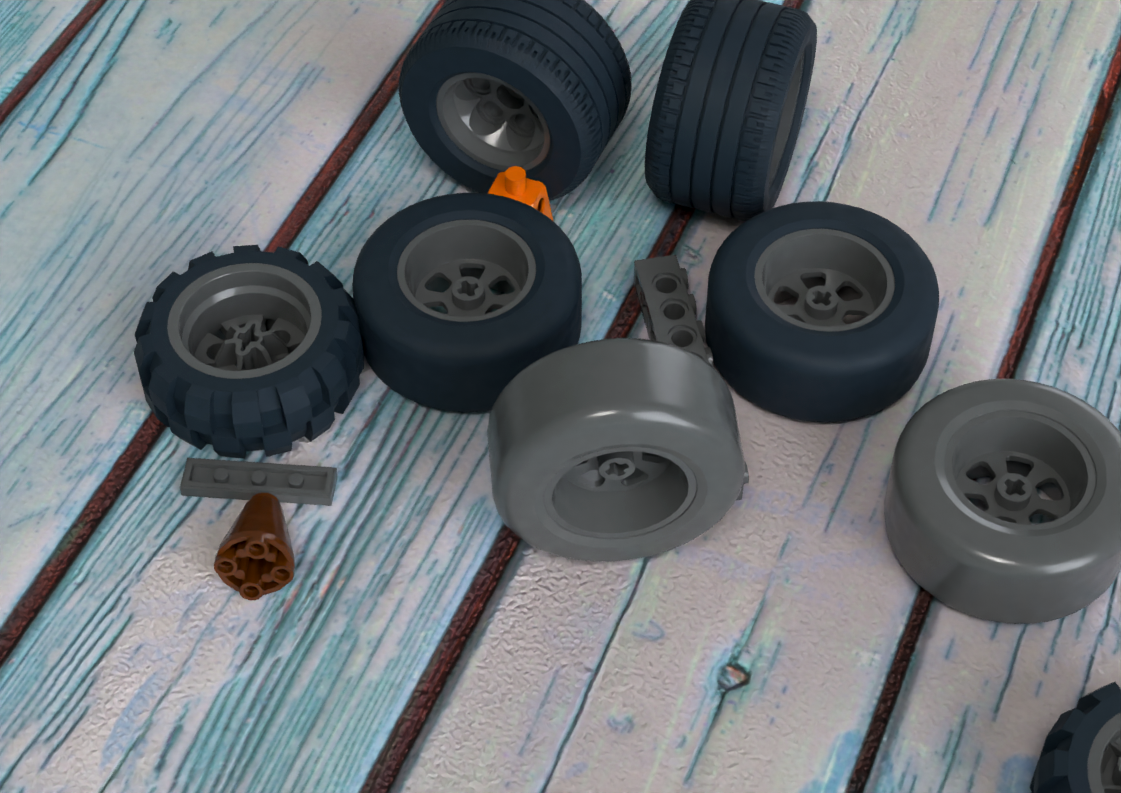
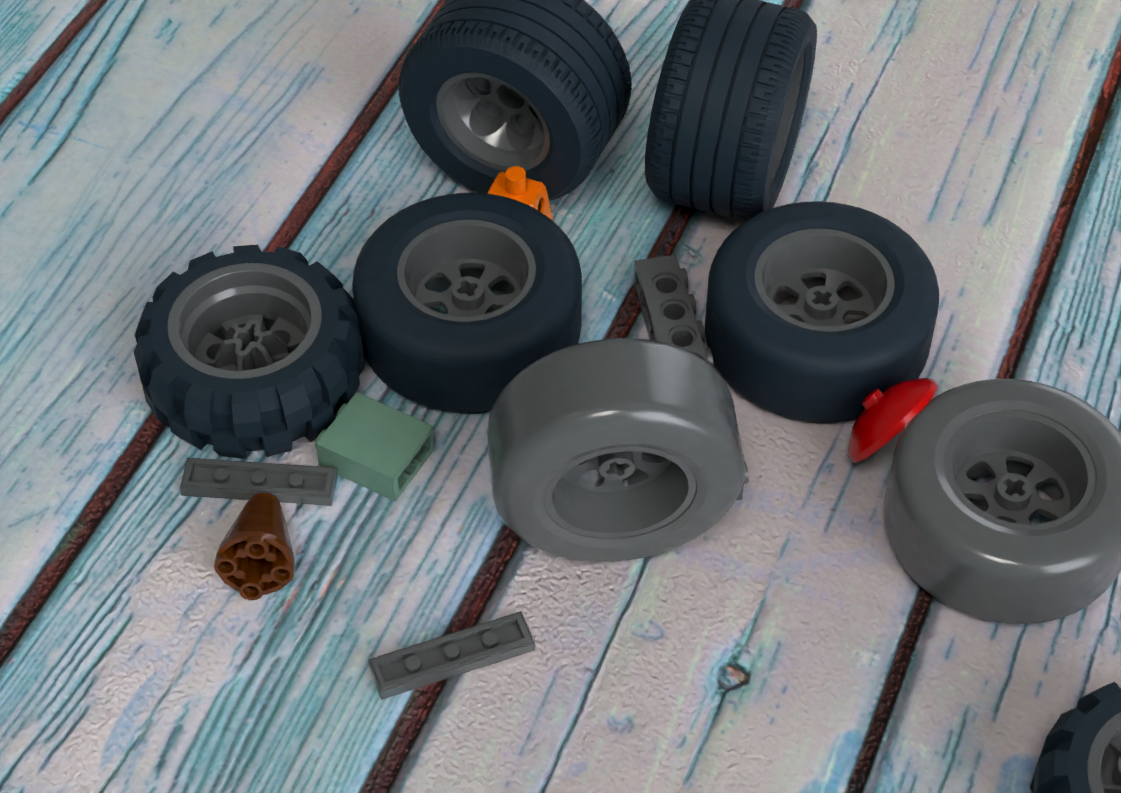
none -> sand green brick [315,392,435,502]
none -> dark grey tile [368,611,535,700]
none -> red dish [848,378,939,463]

